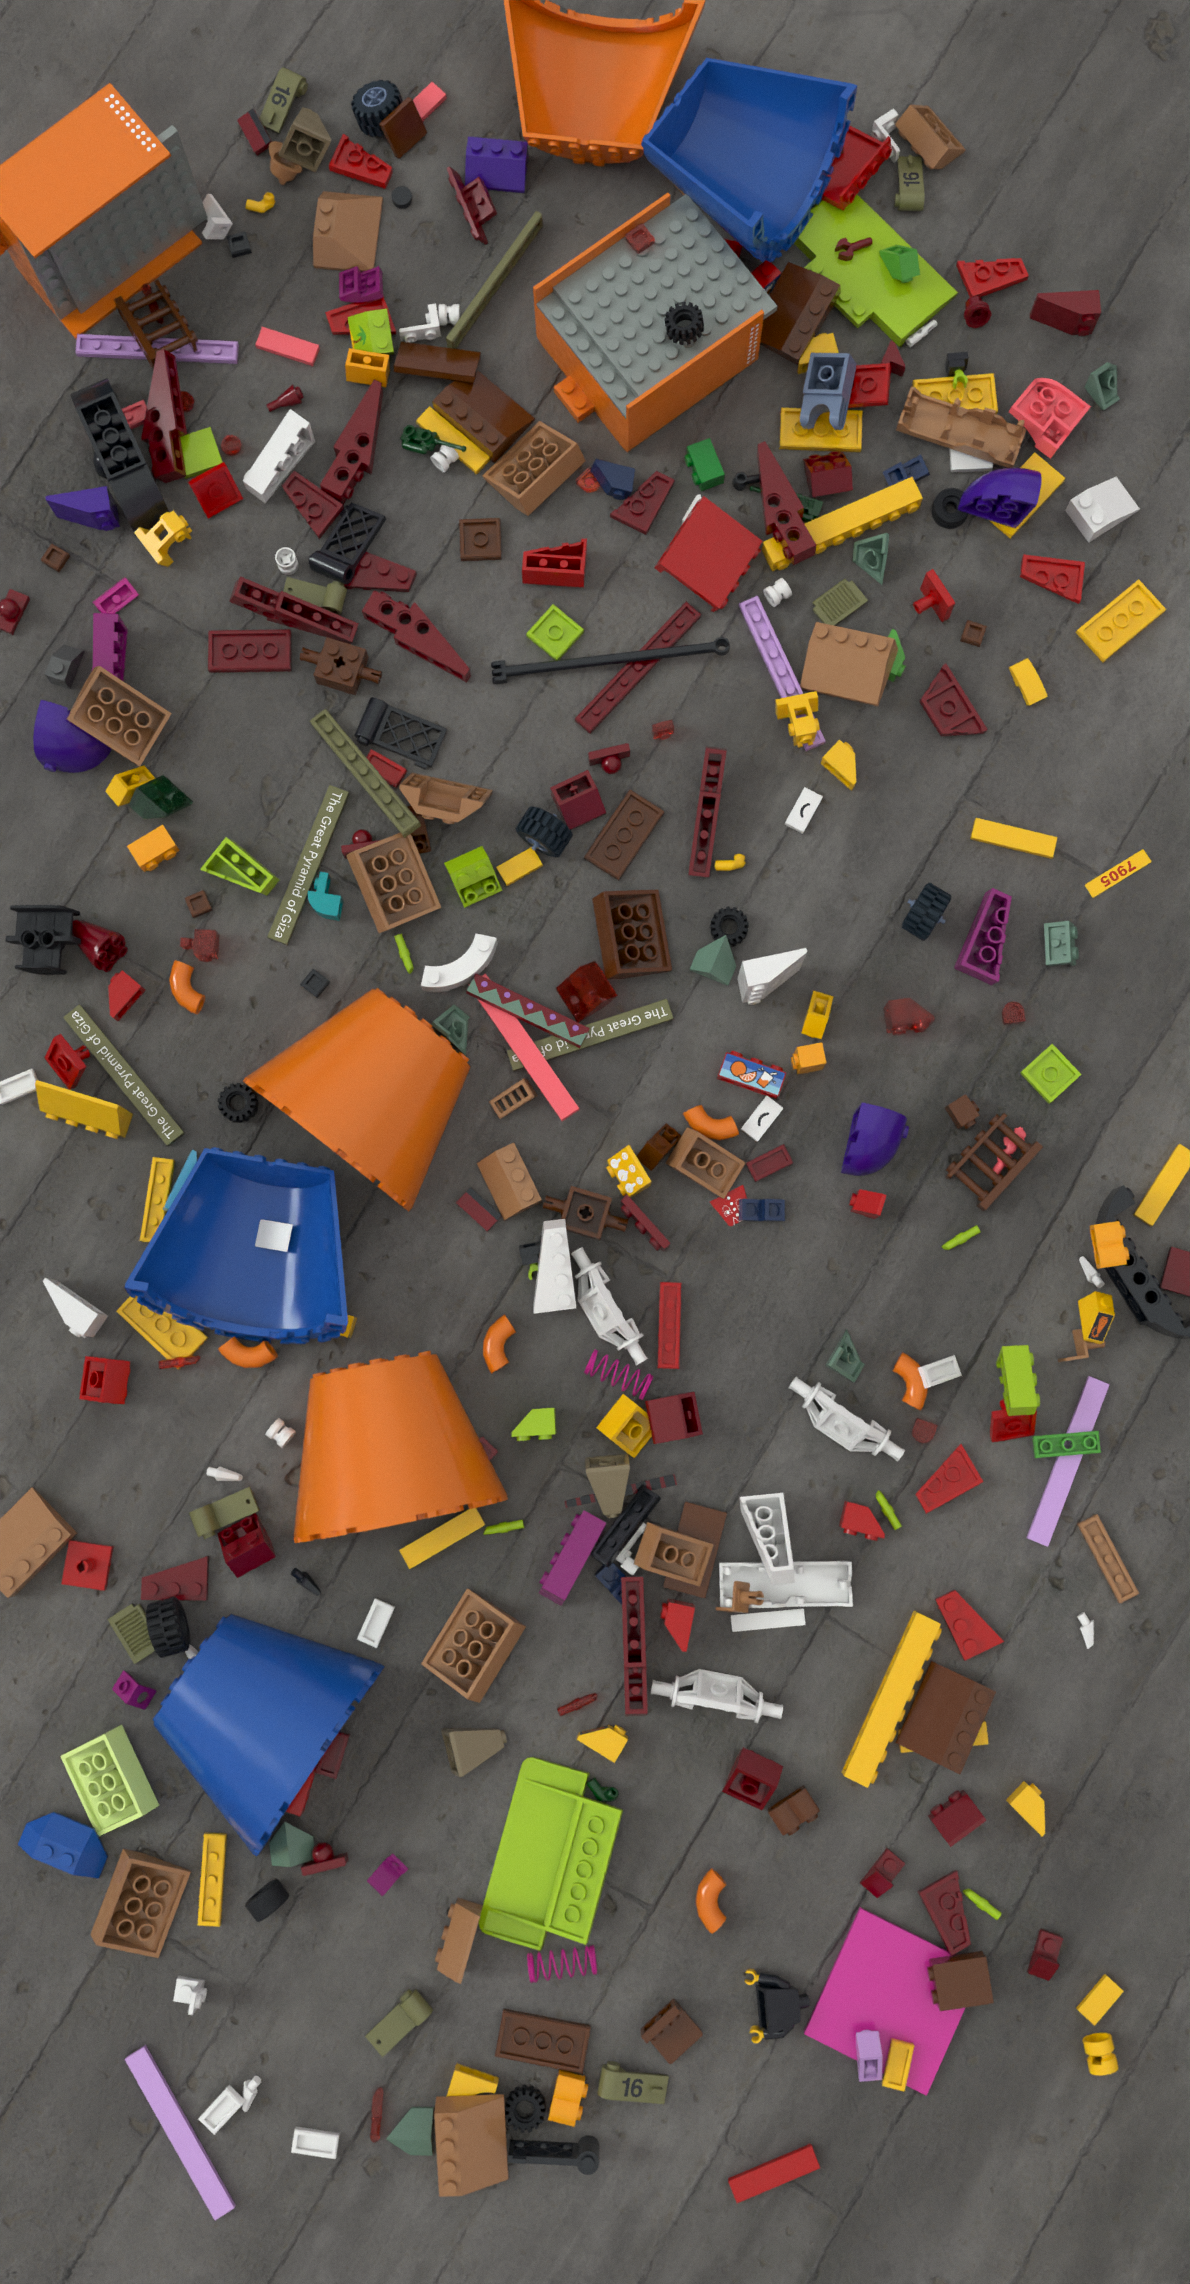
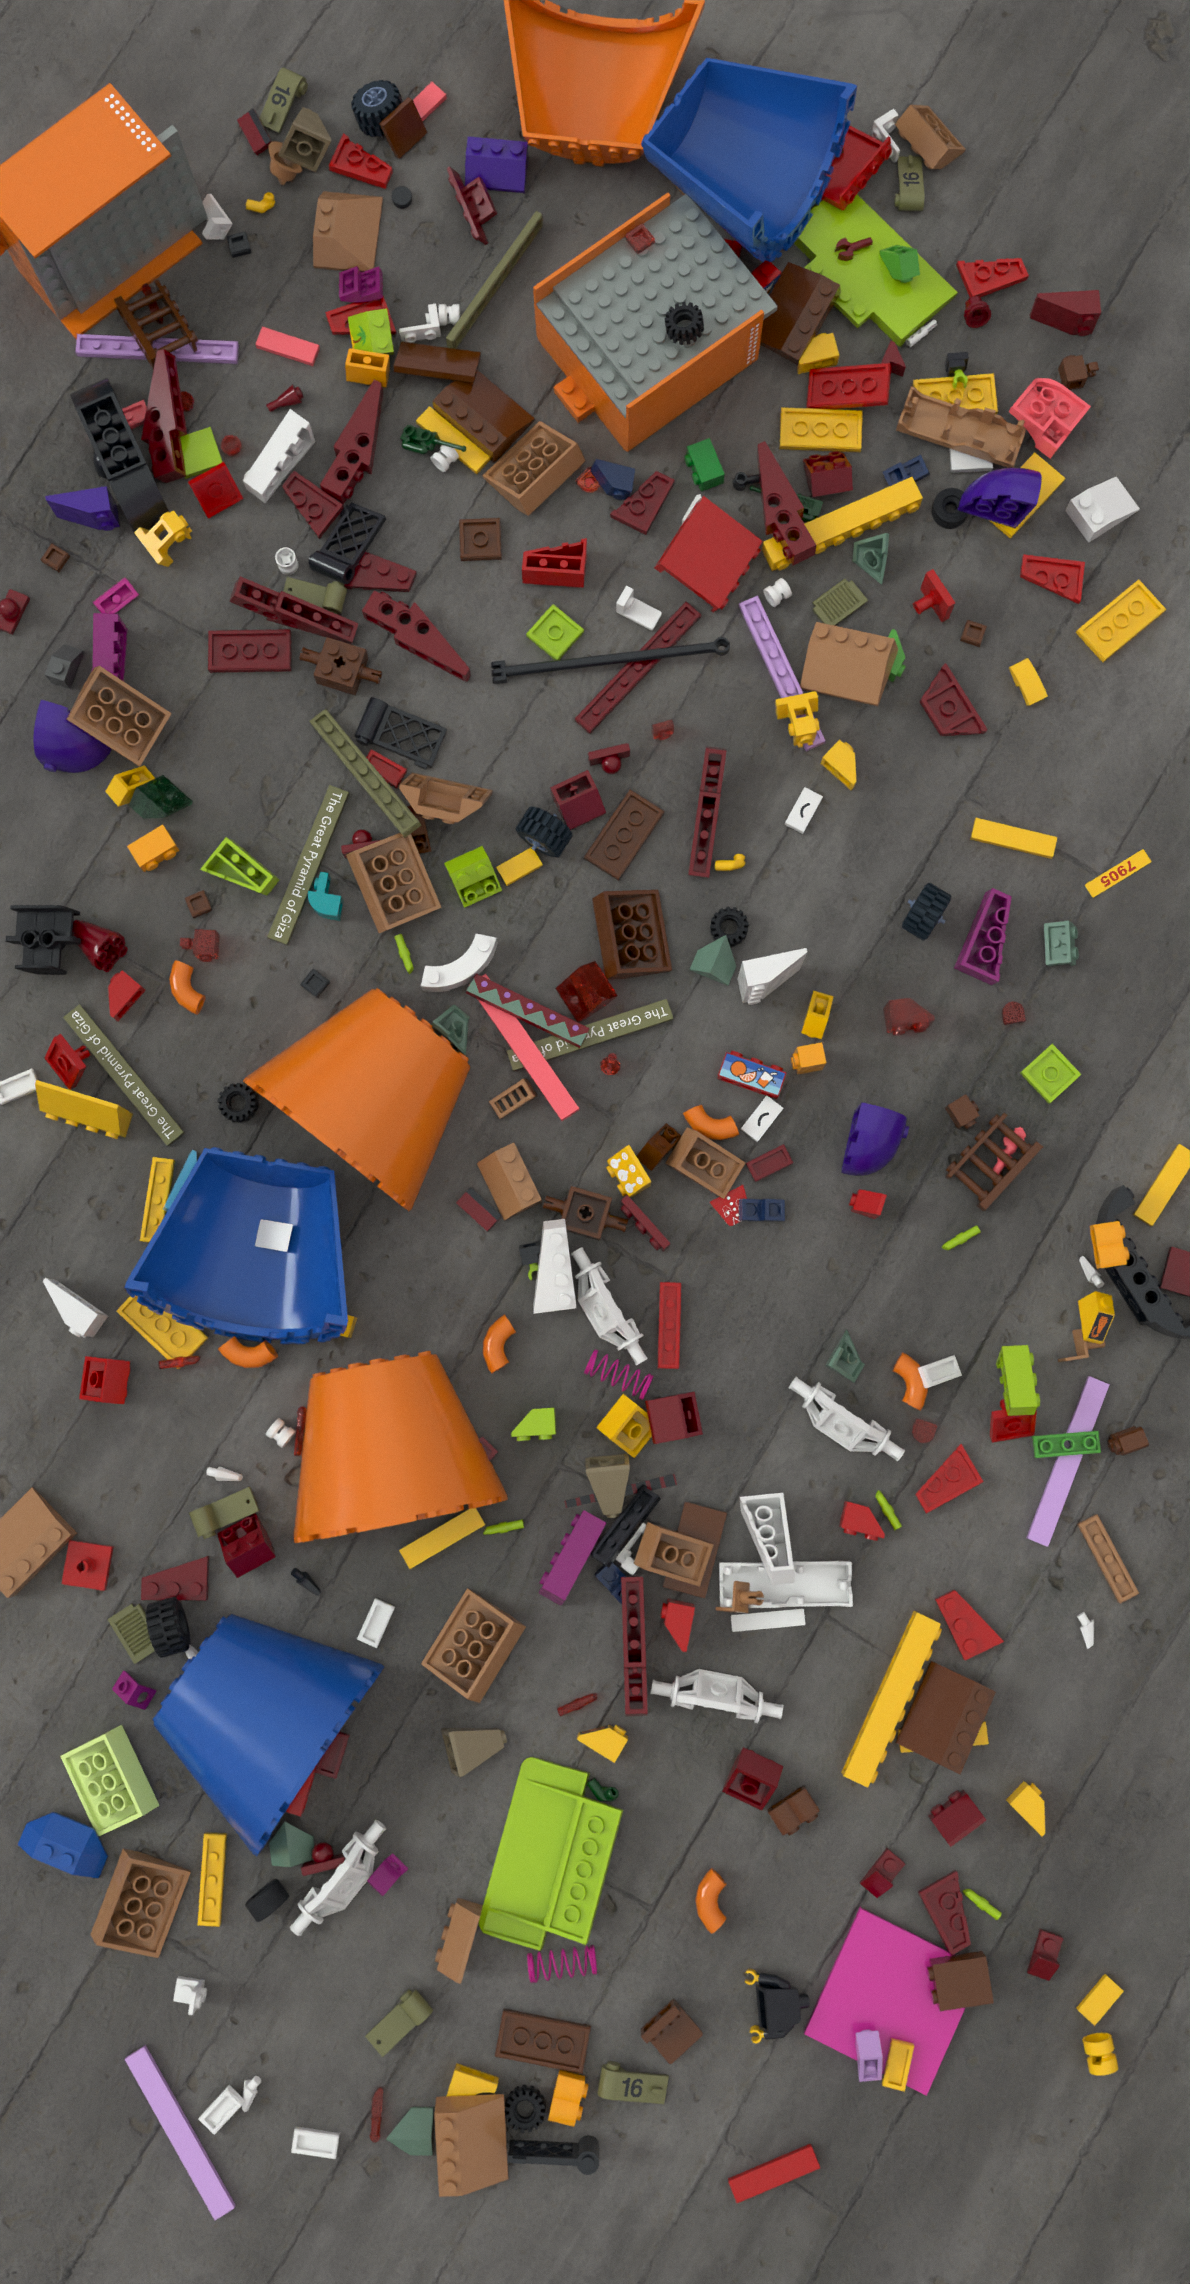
sand blue brick [800,353,857,430] -> none
sand green slope [1084,362,1120,410] -> none
none -> white plate [290,1820,386,1936]
none -> clear red piece [294,1406,307,1456]
none -> clear red rock [600,1053,620,1075]
none -> white bracket [616,586,662,631]
none -> reddish brown brick [1058,355,1099,390]
none -> reddish brown brick [1107,1426,1149,1456]

